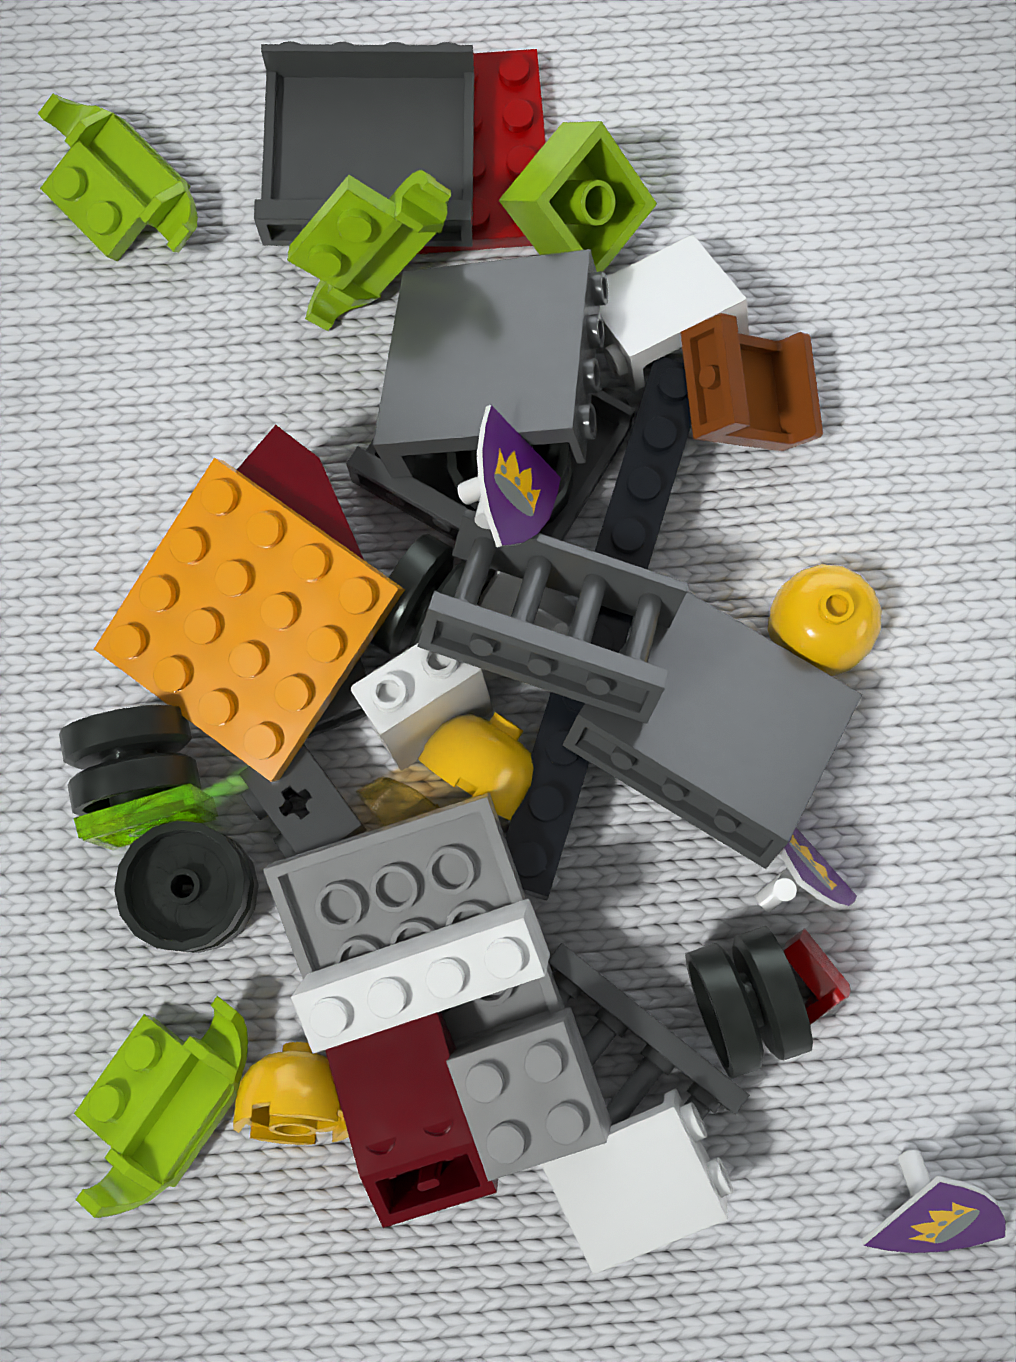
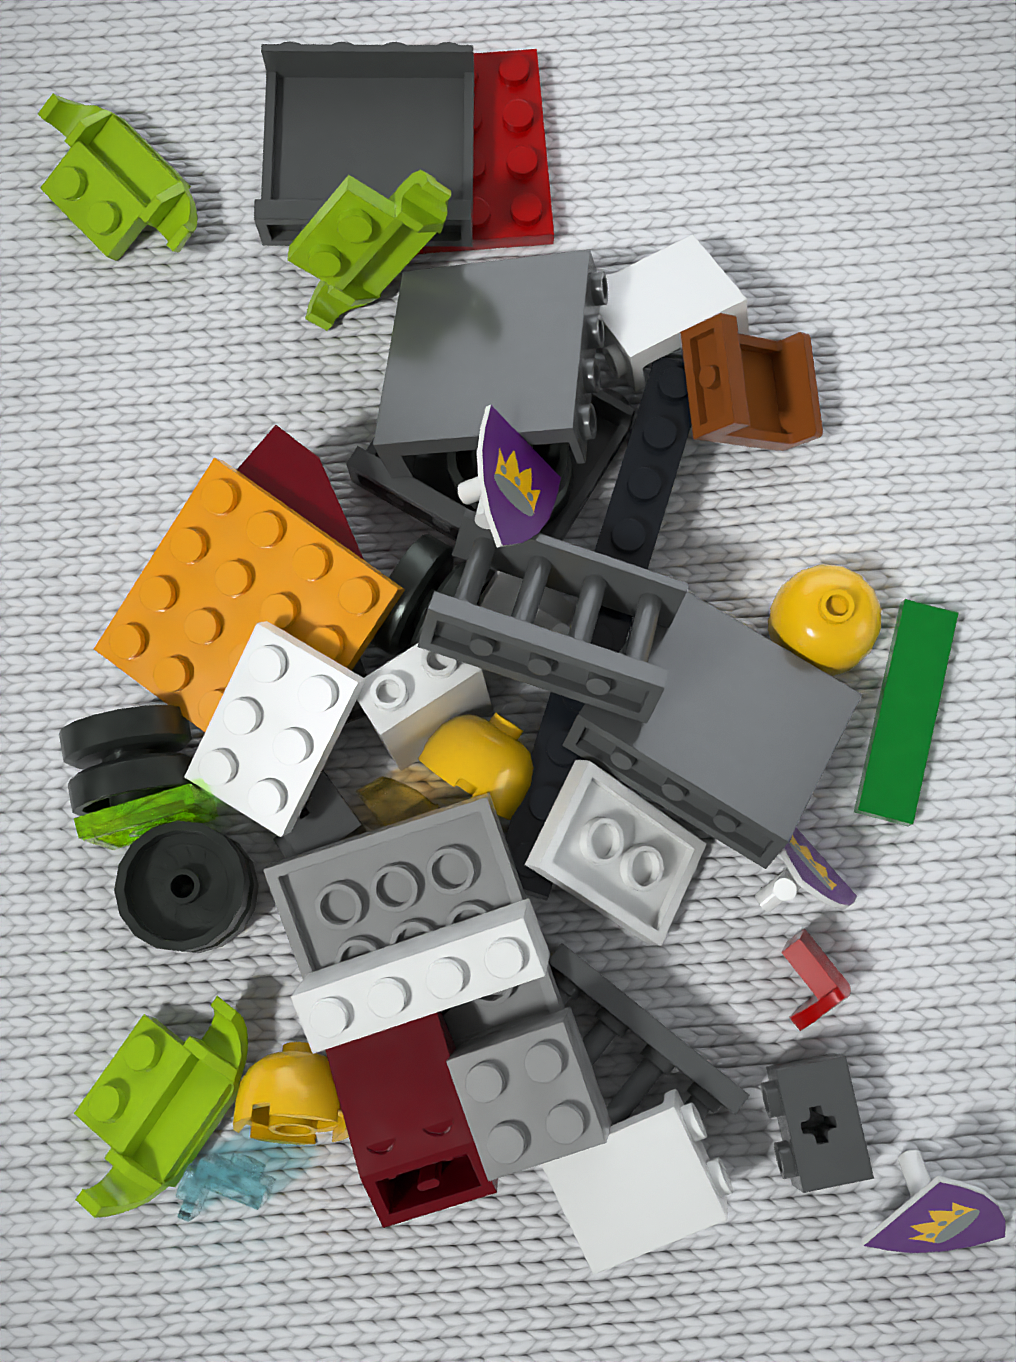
lime brick [499,121,657,272] -> none
pearl dark grey wheel [685,926,813,1078] -> none
none -> clear light blue bracket [176,1152,277,1222]
none -> white plate [184,621,366,837]
none -> white plate [525,760,707,946]
none -> dark grey brick [761,1053,874,1193]
none -> green tile [854,599,959,827]

